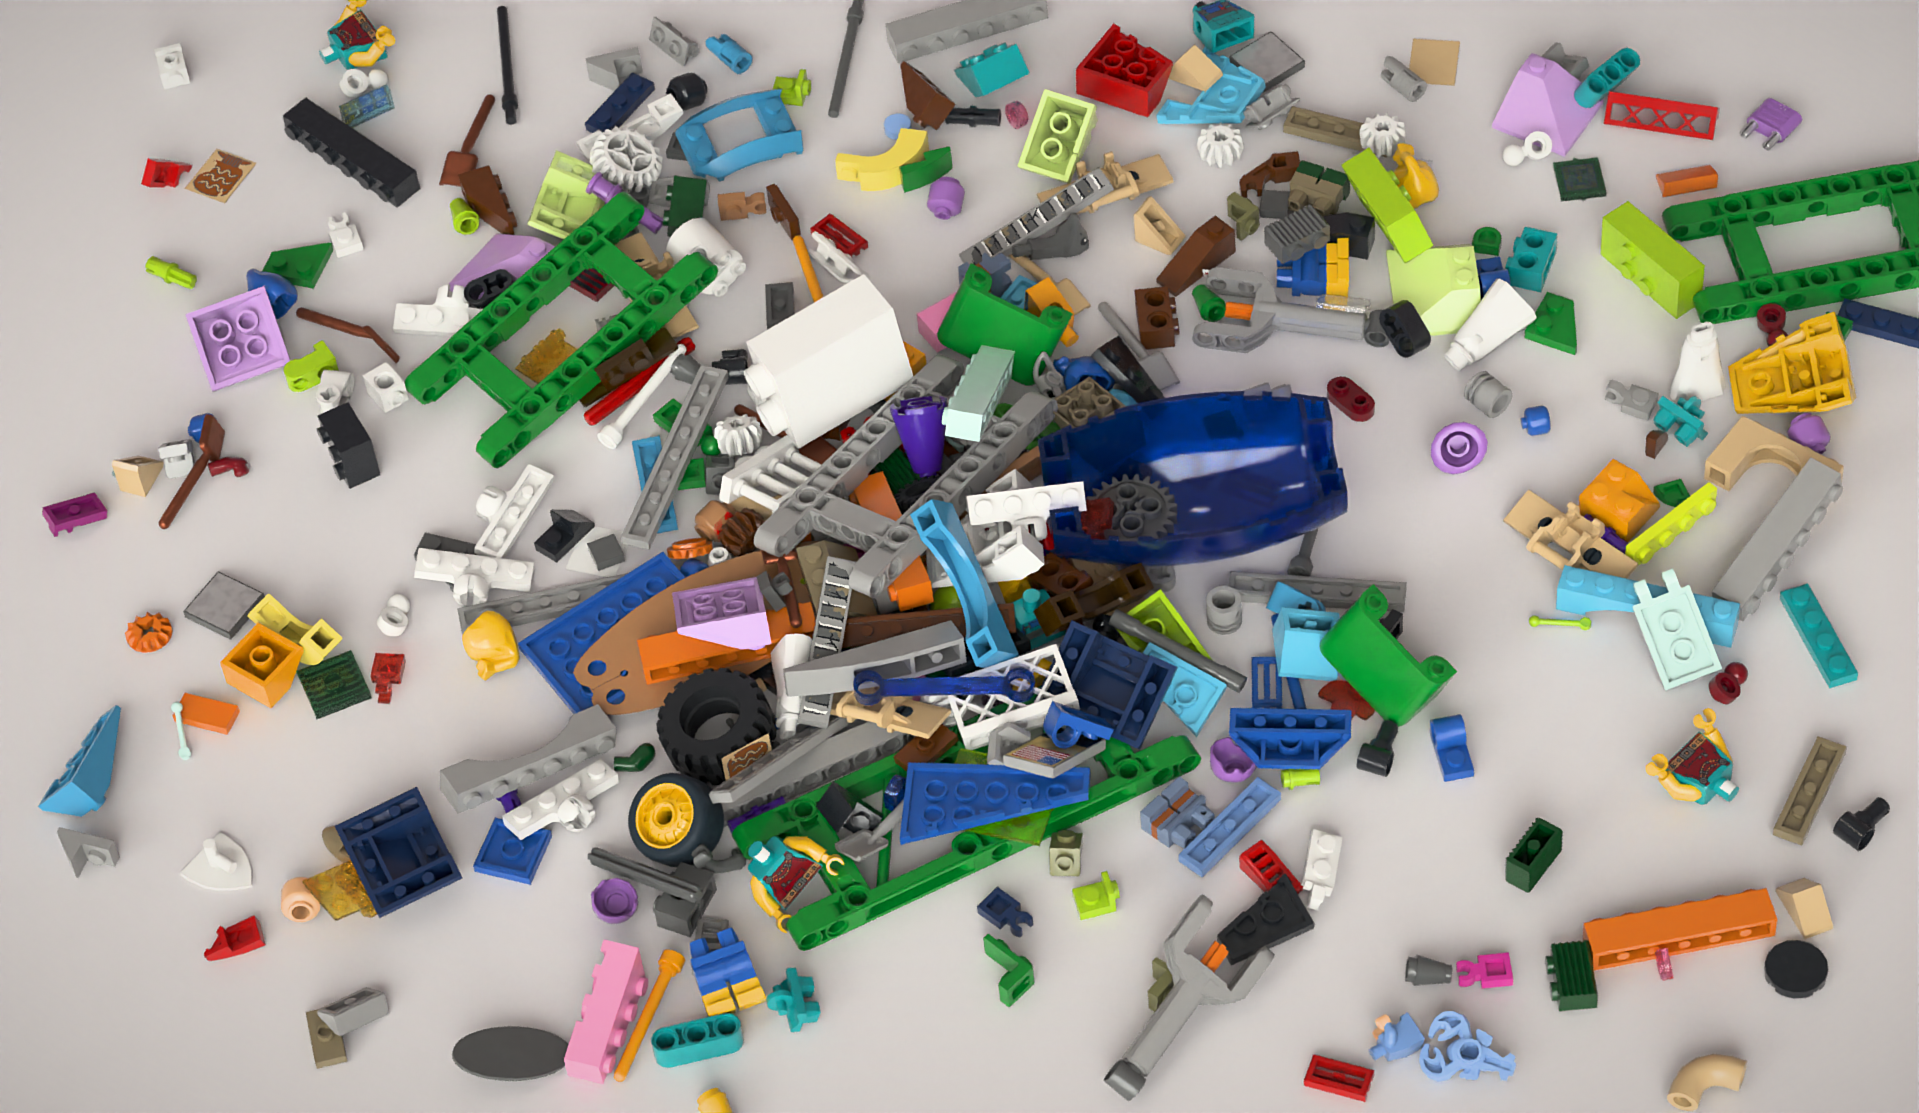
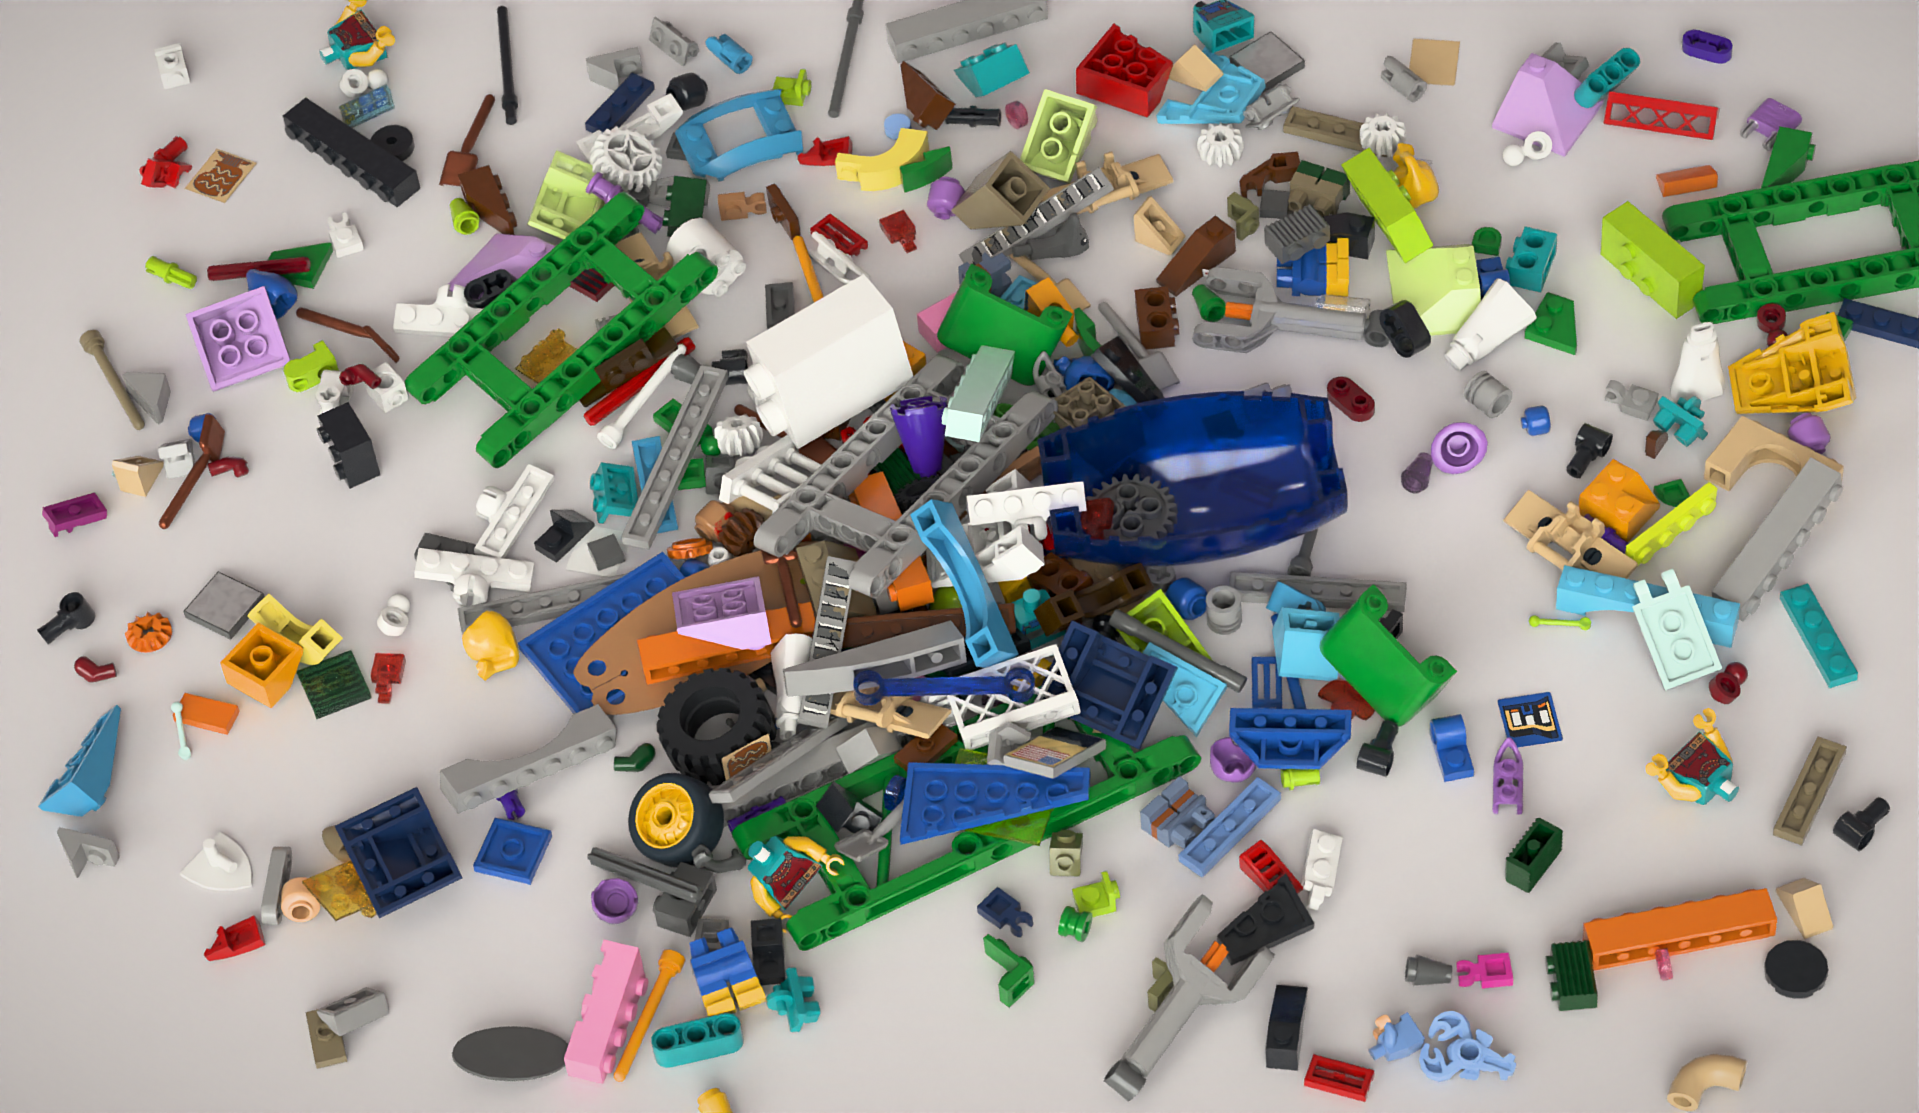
white plate [502,759,619,840] -> none
dark grey tile [756,571,793,612] -> none
blue plate [1043,701,1114,748] -> none
clear green piece [1553,157,1607,202] -> none
none -> black pin [37,592,95,645]
none -> dark red arm [74,656,117,683]
none -> dark tan piece [80,330,145,430]
none -> light grey slope [122,372,171,424]
none -> red pin [139,136,188,177]
none -> dark red axle [207,257,311,281]
none -> light grey beam [261,846,292,925]
none -> dark red arm [339,364,382,389]
none -> black piece [371,125,414,161]
none -> teal bracket [590,462,638,524]
none -> black slope [751,918,786,986]
none -> red slope [797,136,853,166]
none -> light grey slope [836,726,902,774]
none -> clear red plate [879,210,917,253]
none -> dark tan slope [951,151,1050,229]
none -> green wheel [1058,906,1092,942]
none -> green slope [1074,307,1102,356]
none -> blue head [1165,577,1208,621]
none -> black slope [1266,985,1308,1071]
none -> clear purple cone [1401,452,1433,494]
none -> medium lavender piece [1493,737,1523,815]
none -> sticker [1497,692,1563,748]
none -> black pin [1566,423,1613,478]
none -> dark purple beam [1682,30,1733,64]
none -> green slope [1761,126,1816,188]

